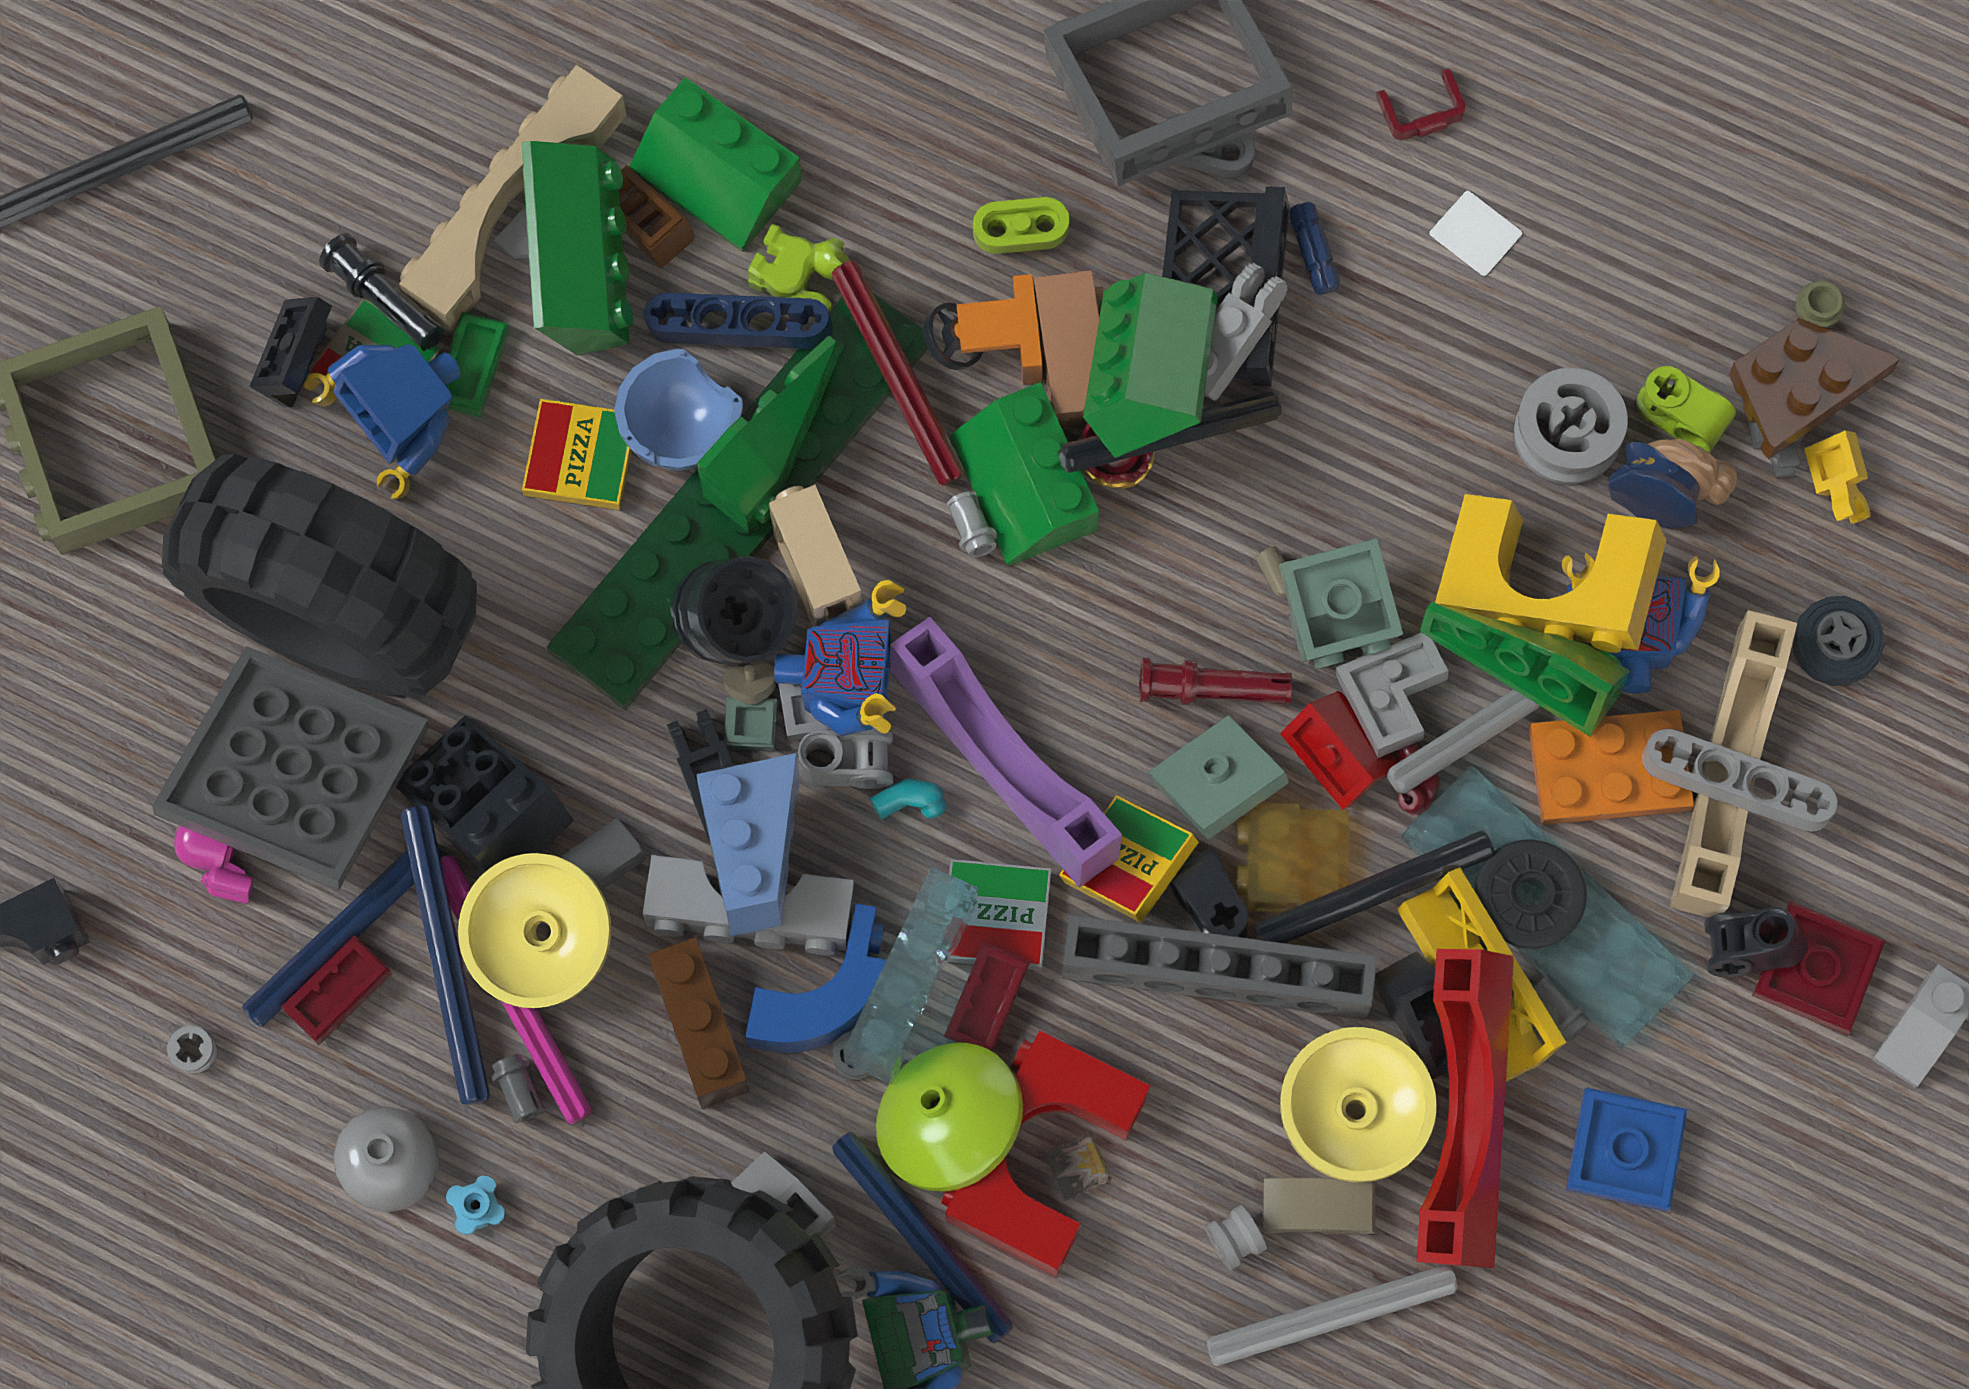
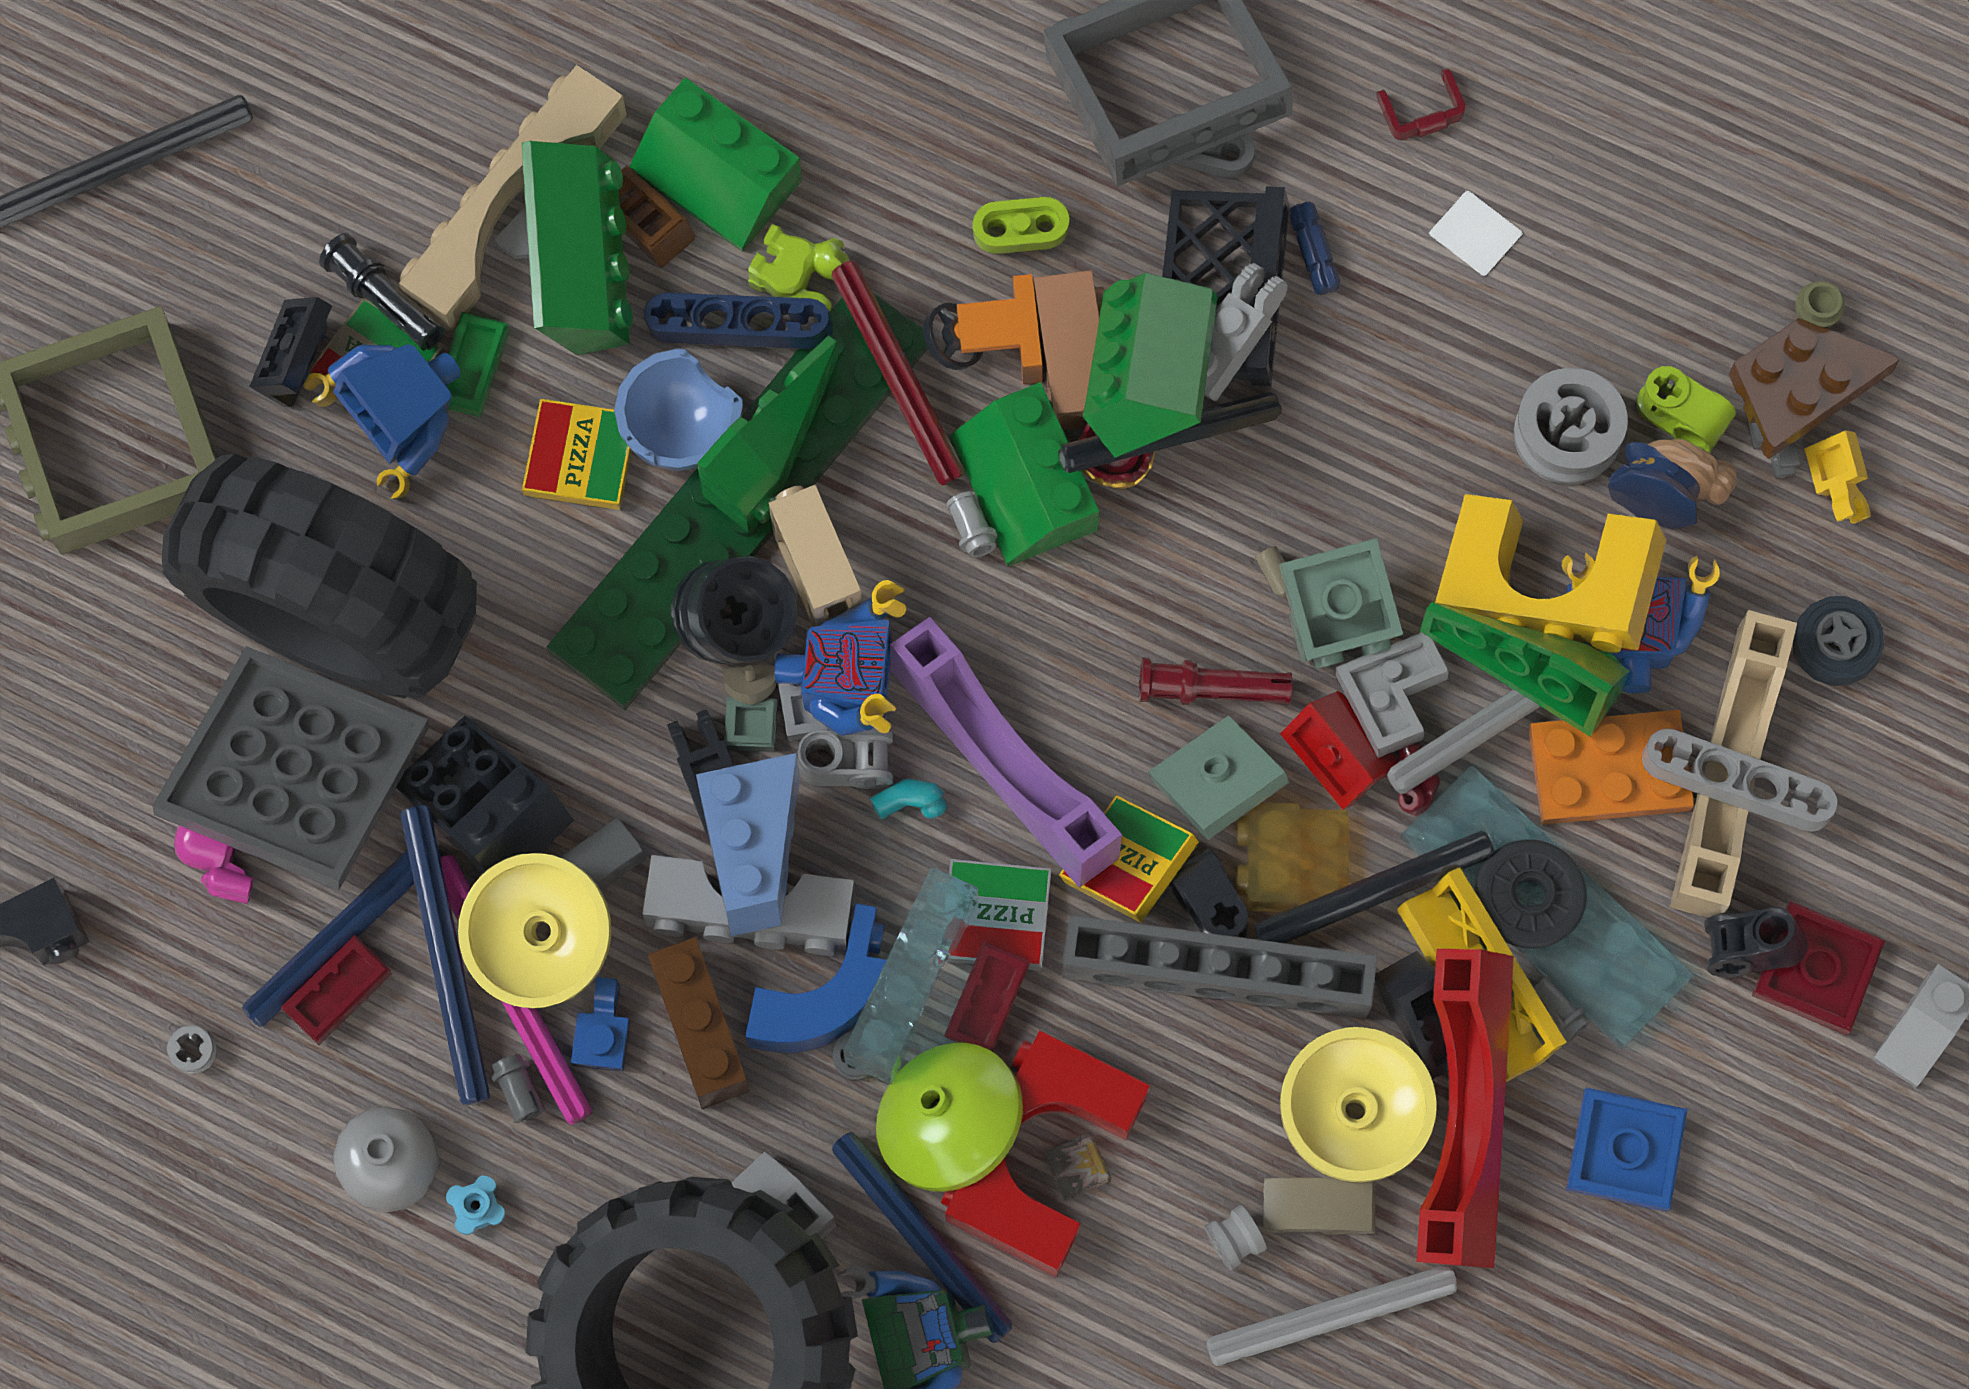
none -> blue plate [571,977,630,1072]

